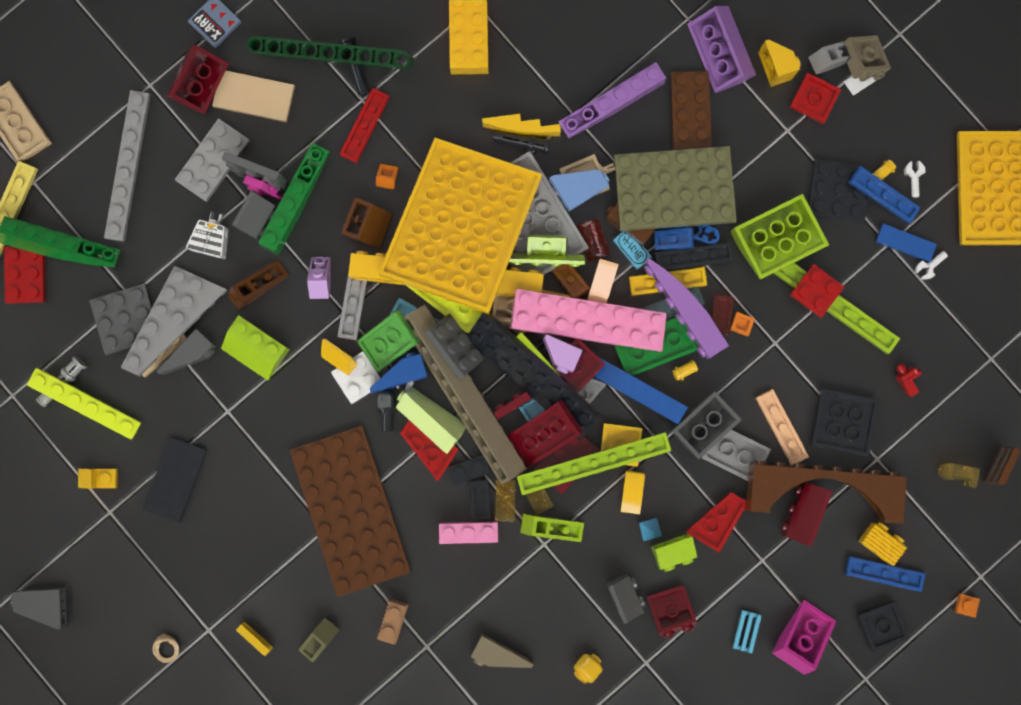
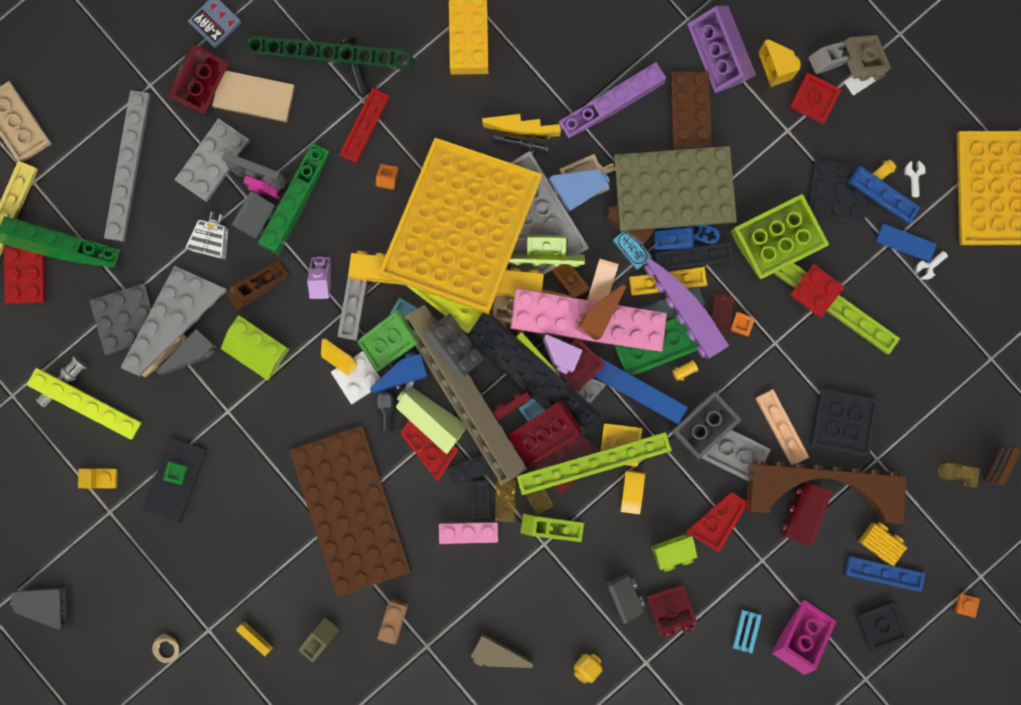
reddish brown slope [341,198,393,250] -> none
clear red slope [577,219,610,262] -> none
dark azure slope [638,517,662,541] -> none
red piece [895,364,922,397] -> none
none -> green tile [163,461,188,485]
none -> dark orange slope [576,285,626,340]

